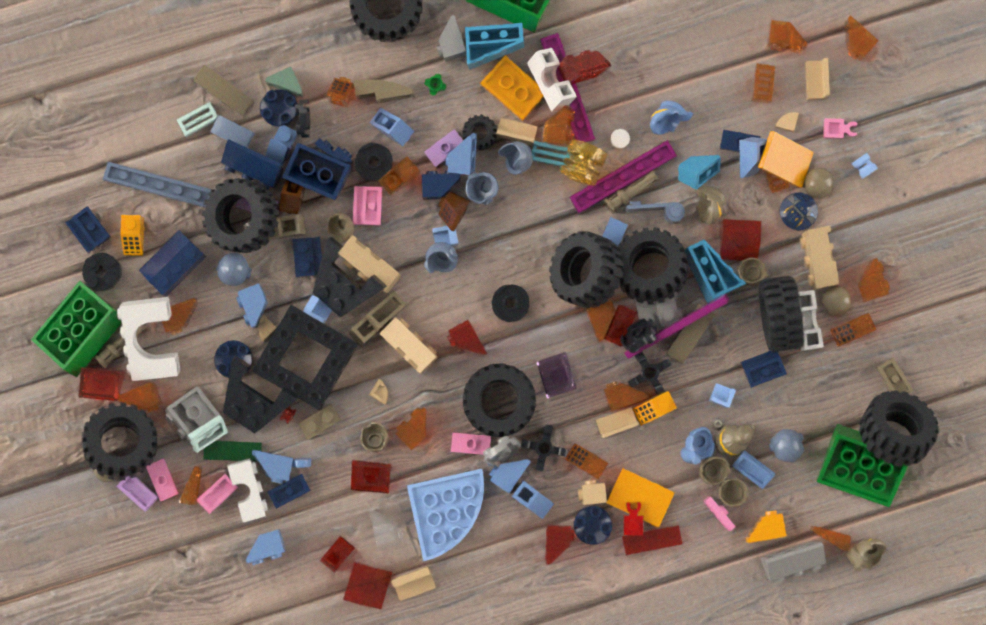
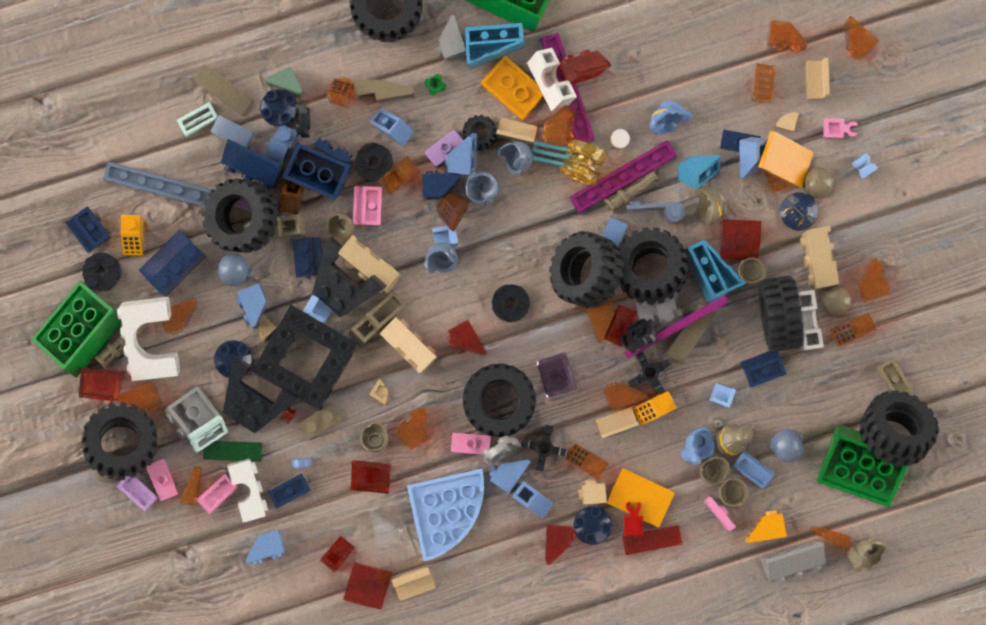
medium blue slope [252,450,293,484] -> none

